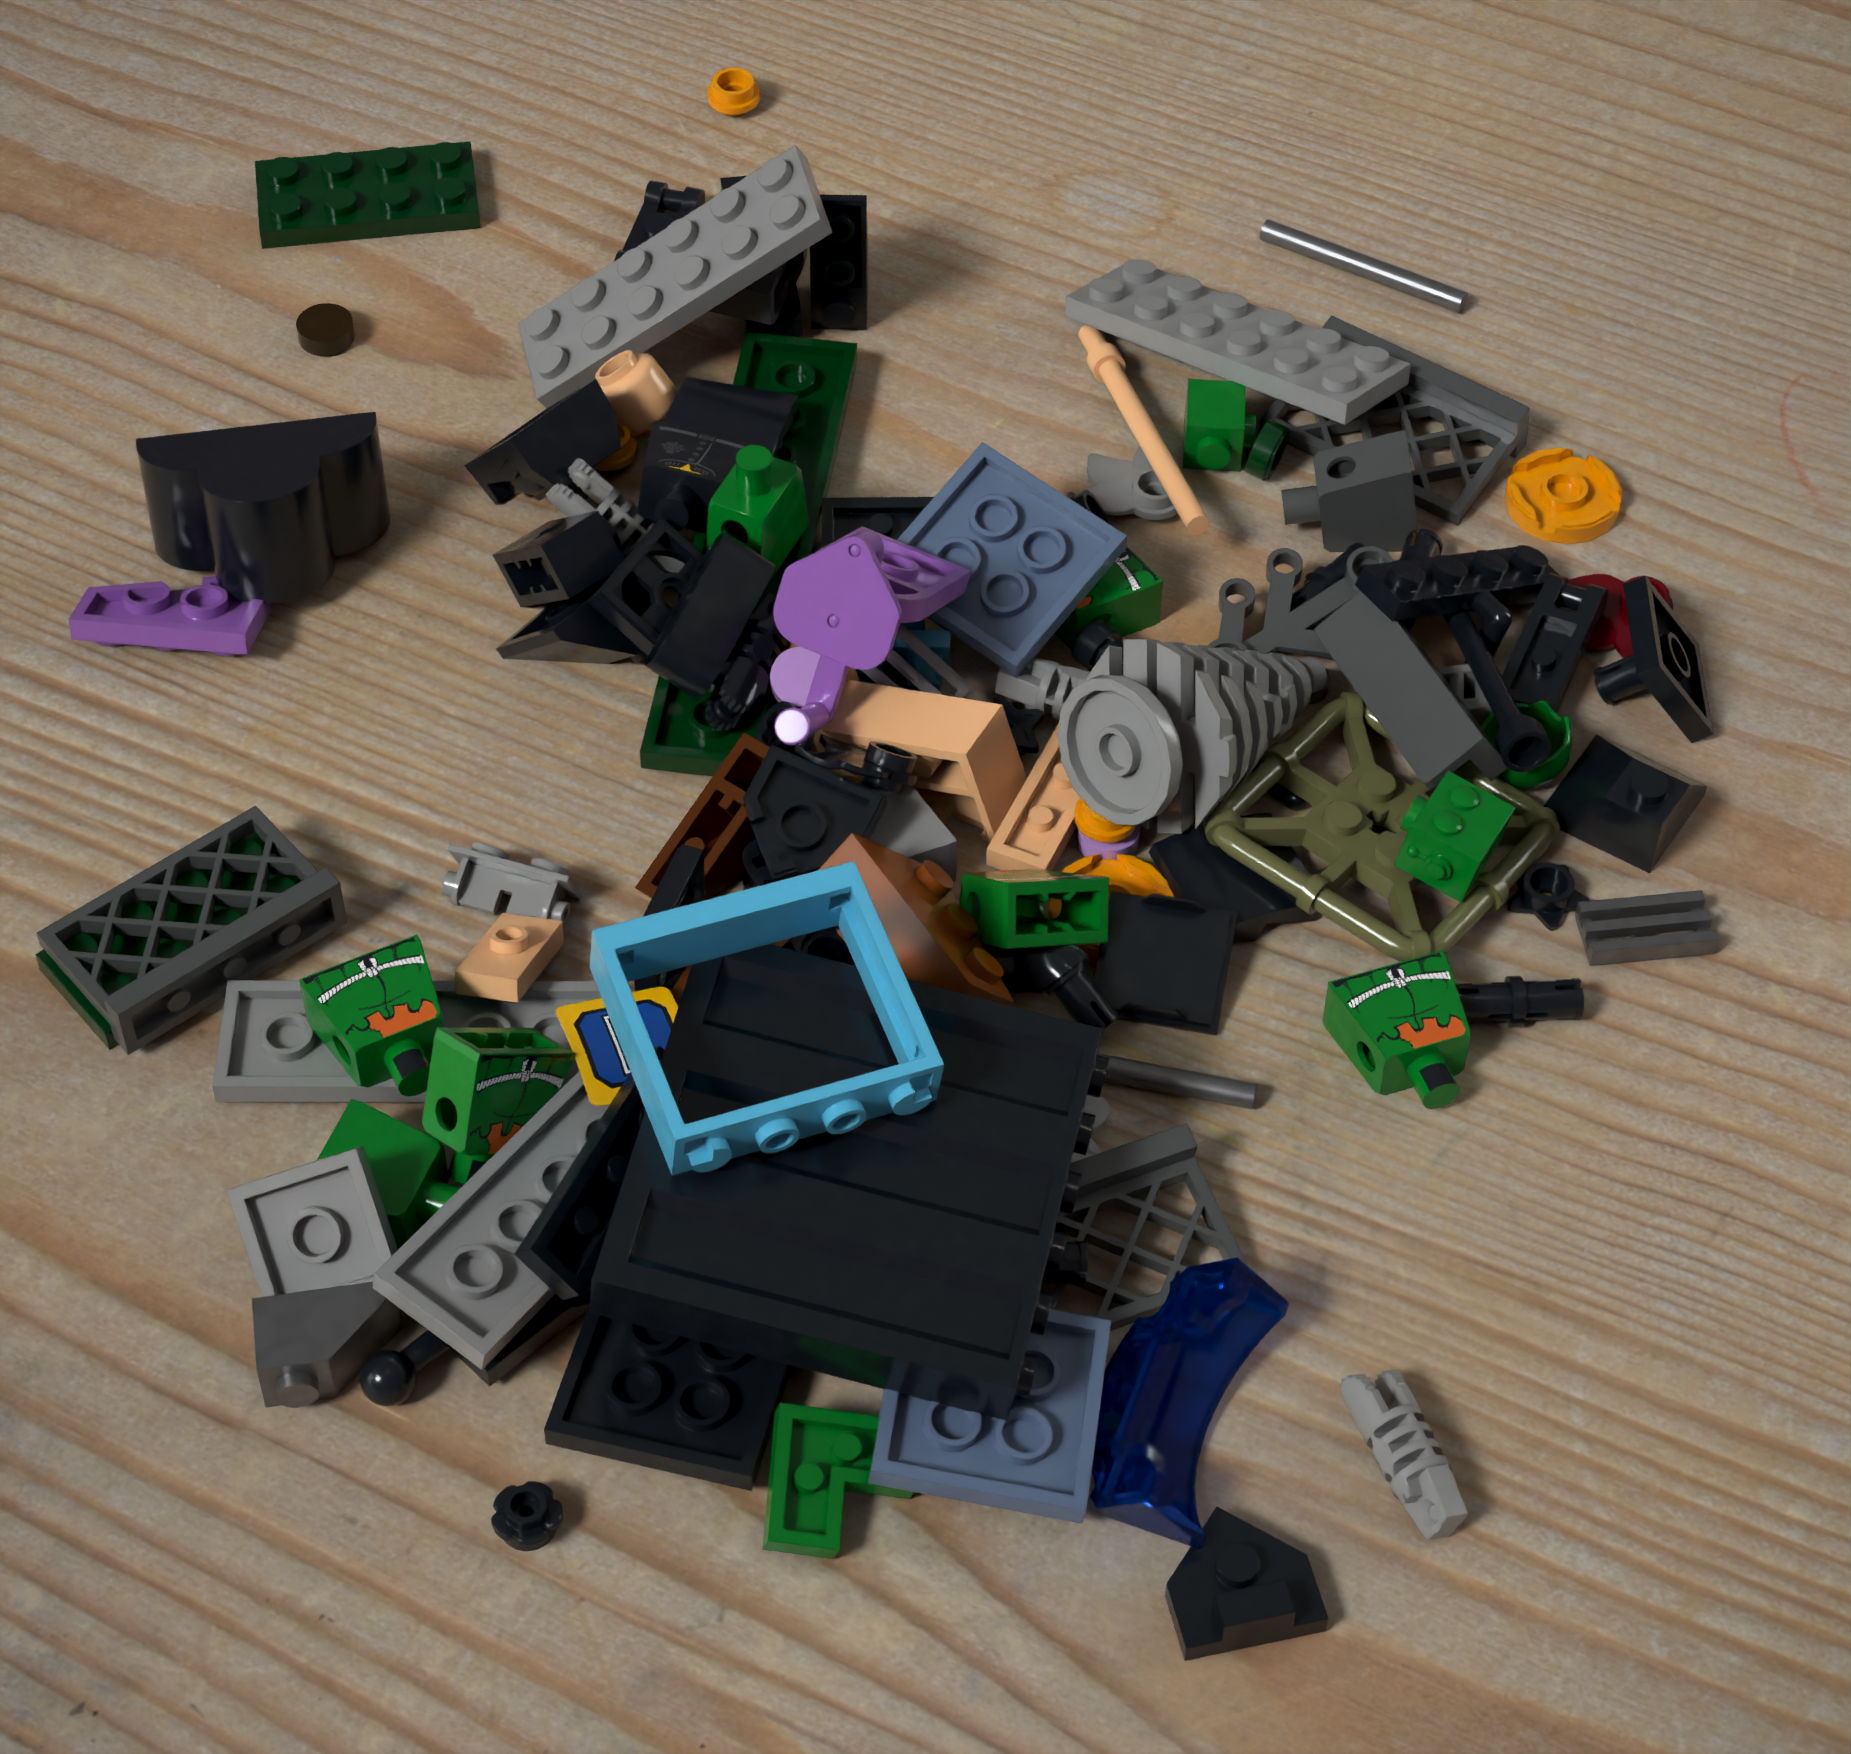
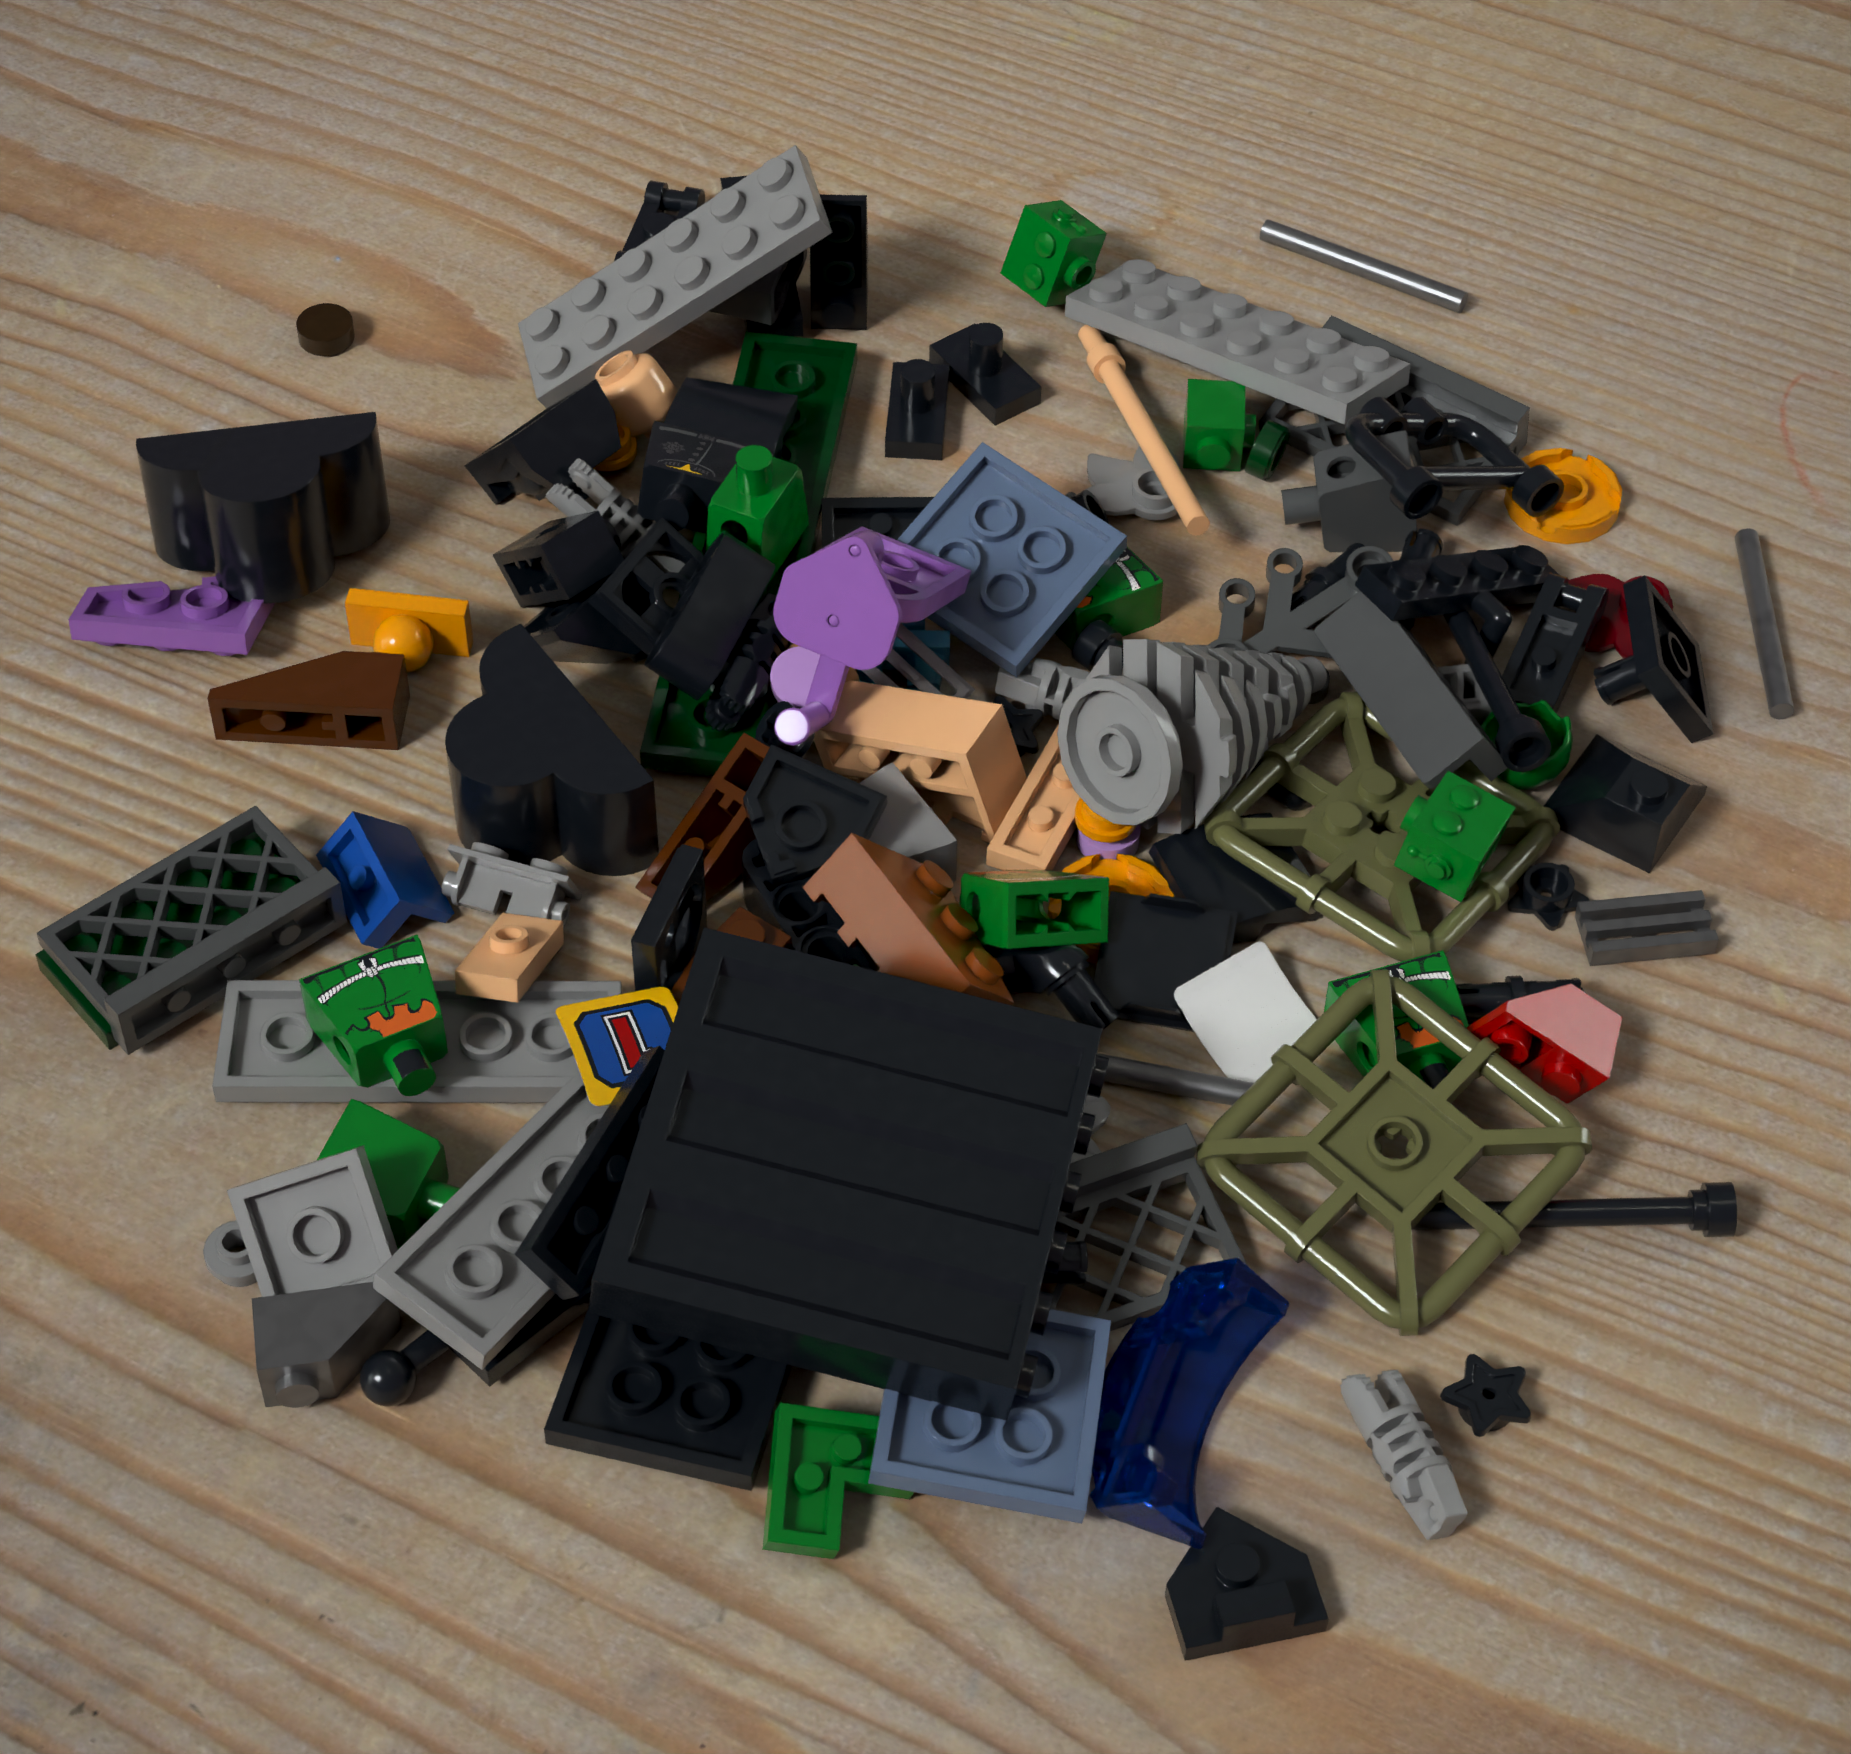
dark green plate [255,141,481,249] -> none
green torso [422,1027,576,1184] -> none
black plate [491,1481,563,1551] -> none
medium azure window [590,861,944,1176] -> none
light orange plate [707,68,760,116] -> none
black plate [795,734,919,793] -> none
none -> light grey plate [203,1220,257,1287]
none -> reddish brown slope [207,651,410,750]
none -> blue panel [316,811,454,949]
none -> light orange tile [345,588,474,672]
none -> black brick [445,624,659,876]
none -> black tile [885,359,950,460]
none -> black tile [929,323,1042,426]
none -> green head [1000,200,1107,307]
none -> white sticker [1174,942,1317,1083]
none -> olive plate [1197,970,1592,1336]
none -> black bar [1345,397,1564,520]
none -> black piece [1413,1182,1737,1237]
none -> black plate [1440,1354,1531,1437]
none -> slope [1466,984,1622,1104]
none -> flat silver bar [1735,528,1794,720]

